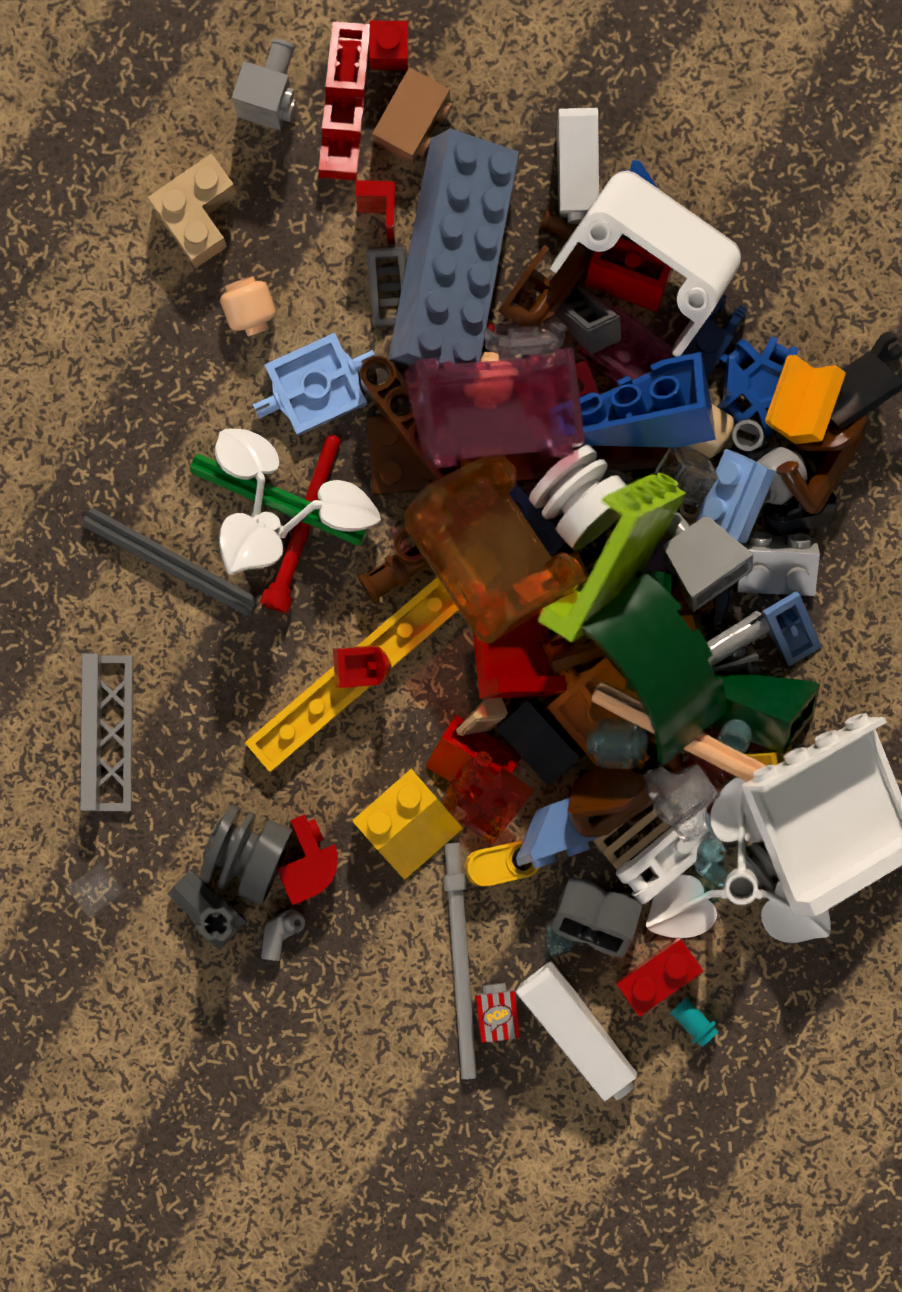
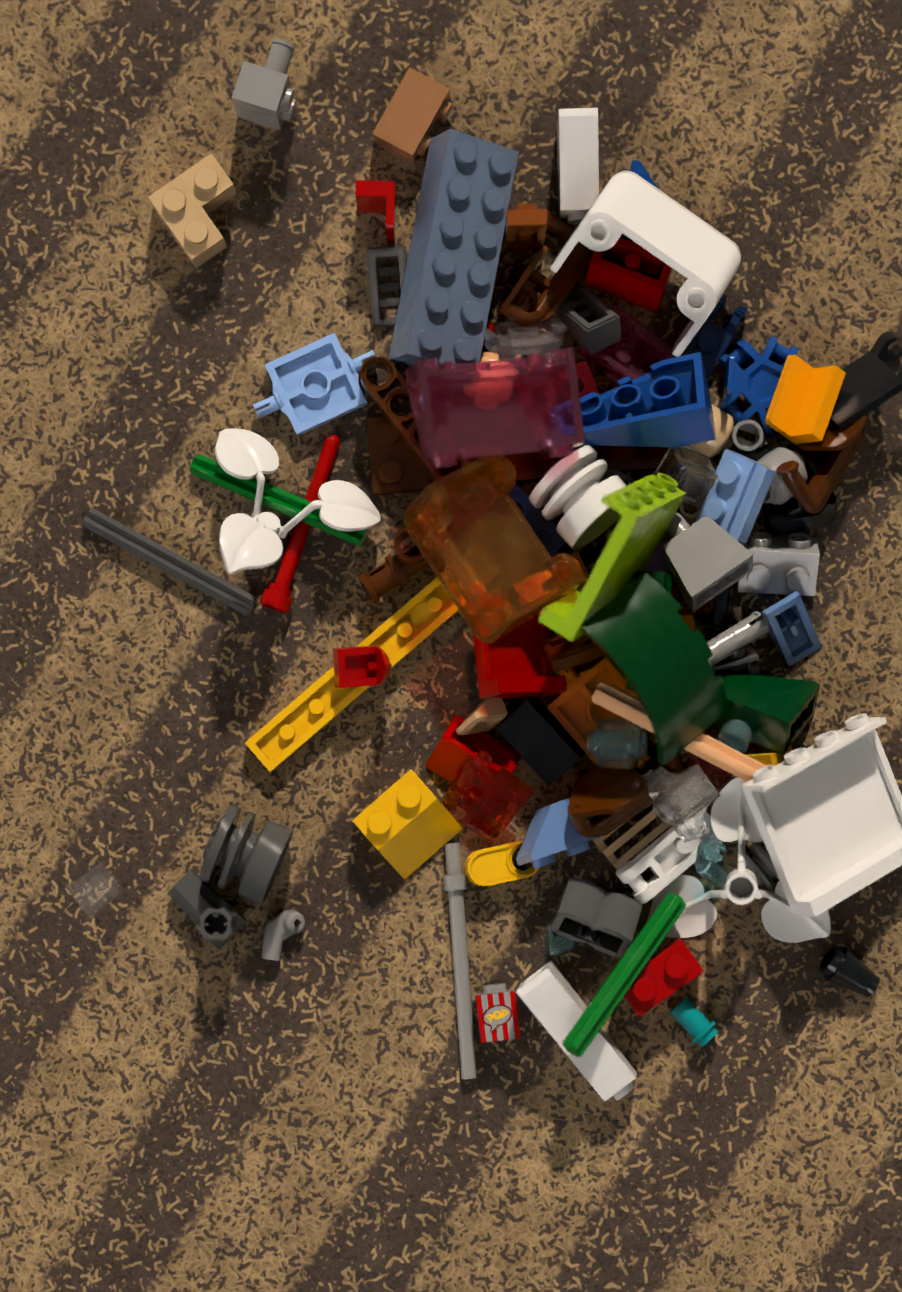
light grey fence [80,653,133,811] -> none
light nougat head [220,276,277,336] -> none
red brick [277,814,338,905] -> none
red slope [318,22,370,181] -> none
red brick [369,20,409,71] -> none
none -> dark orange plate [505,203,547,250]
none -> green axle [562,893,686,1057]
none -> black cone [819,945,880,997]

